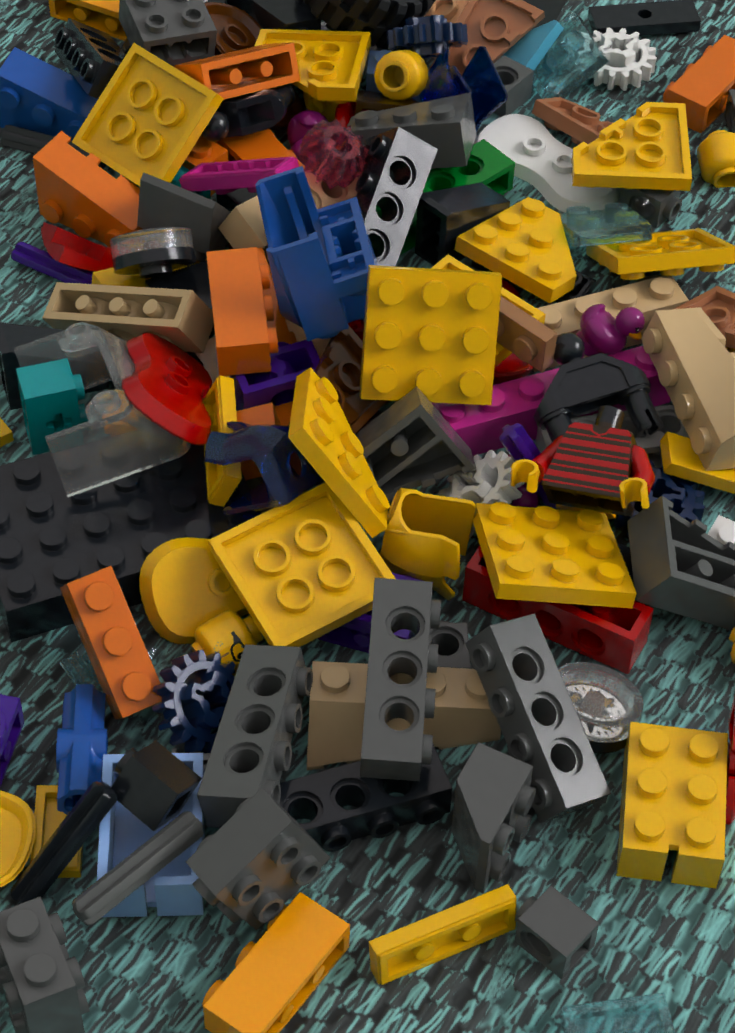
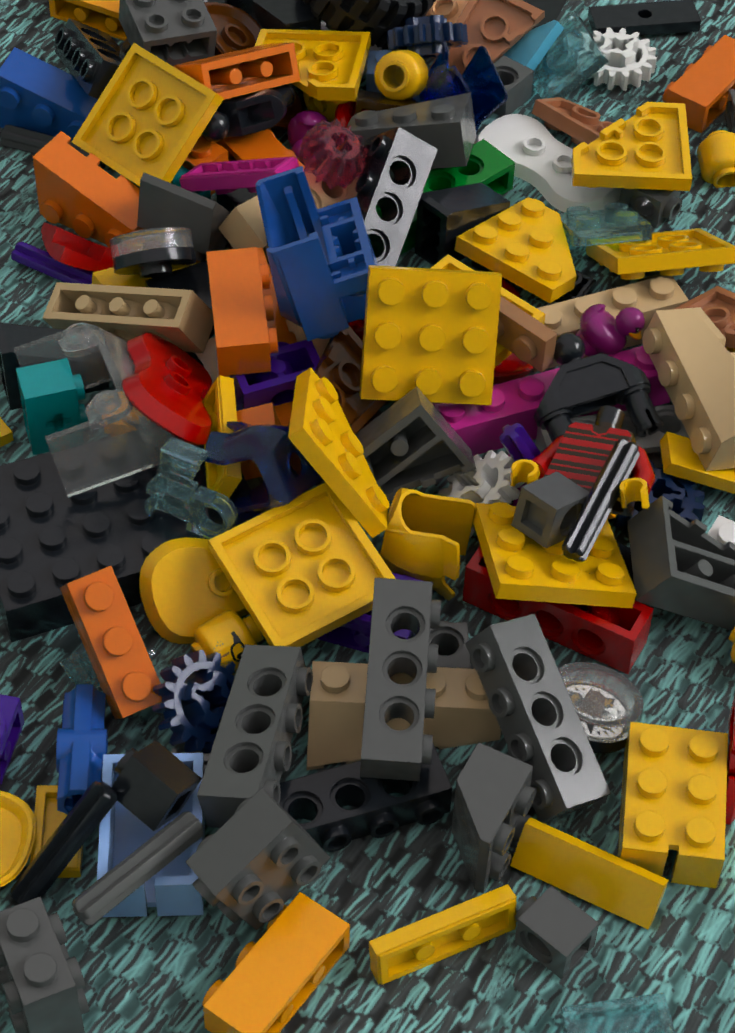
none -> clear light blue piece [144,437,238,539]
none -> yellow tile [510,817,669,929]
none -> dark grey brick [512,472,589,548]
none -> black axle [562,439,640,562]

